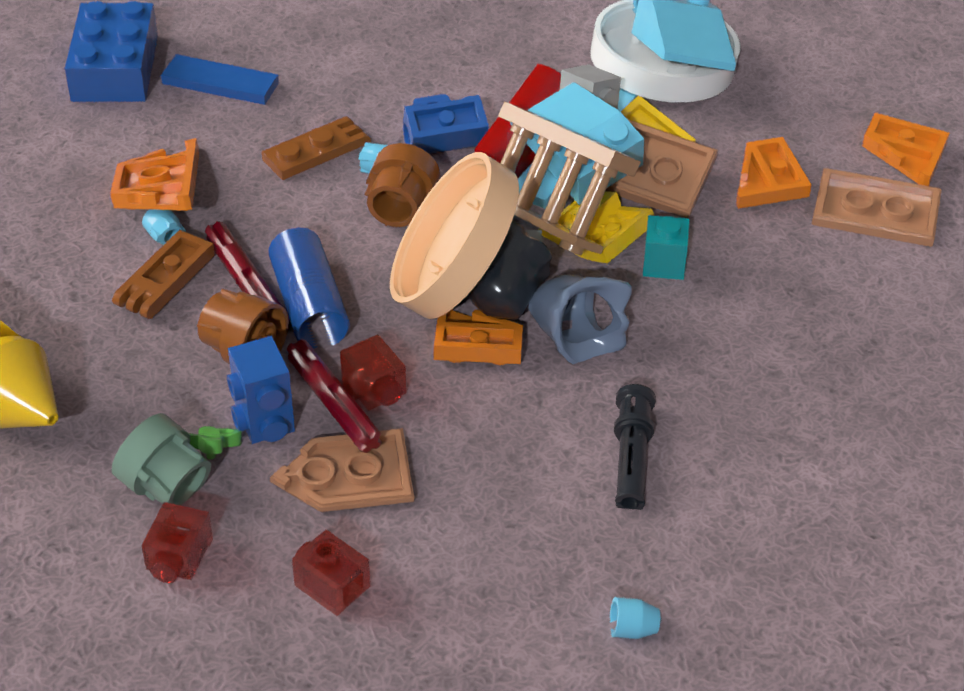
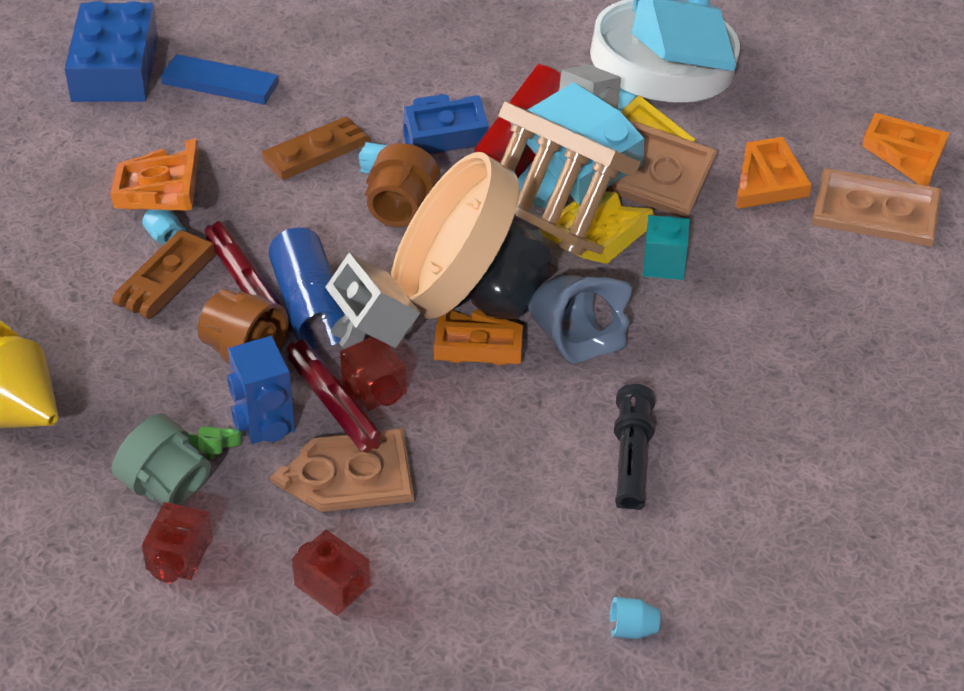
none -> light grey brick [325,252,421,353]

